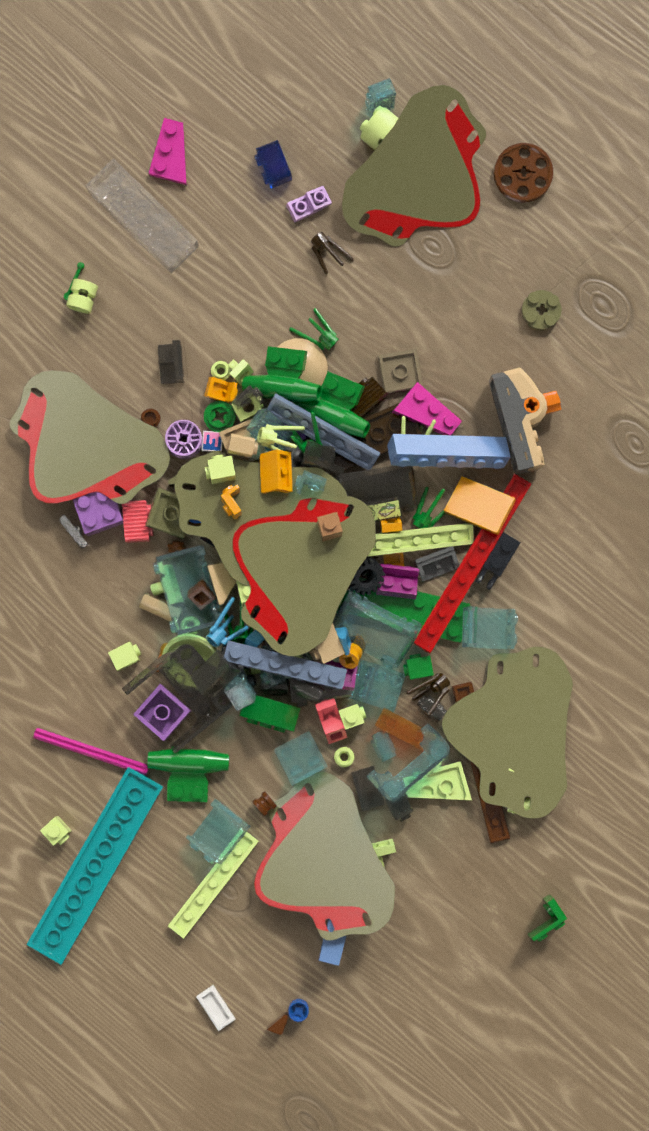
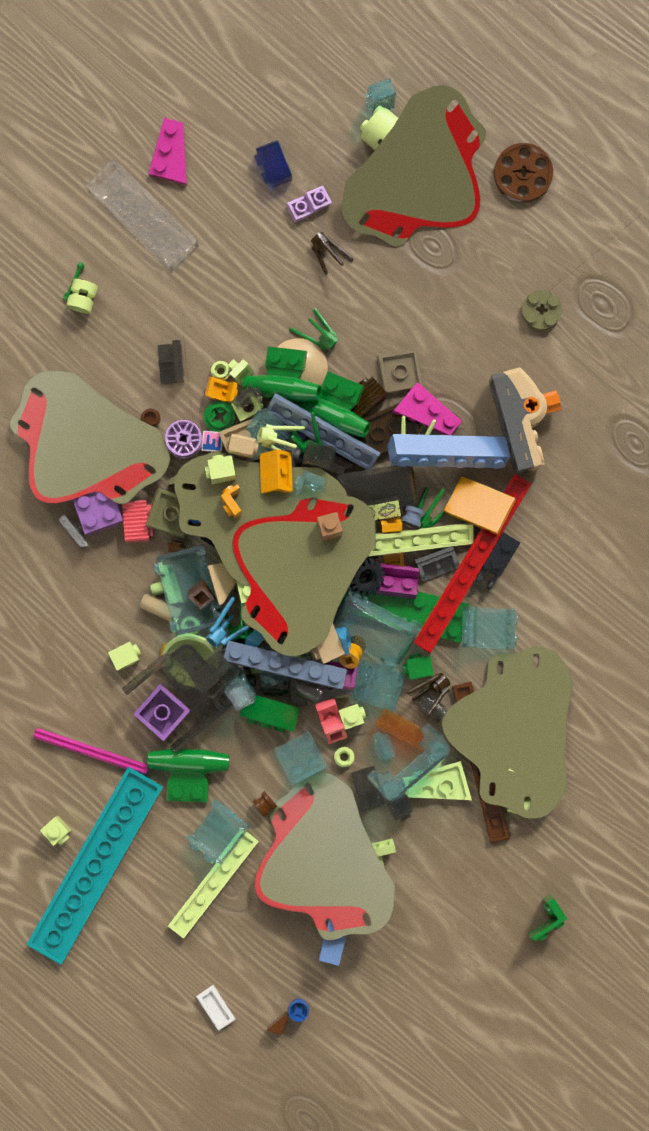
none -> sand blue wheel [401,506,425,528]

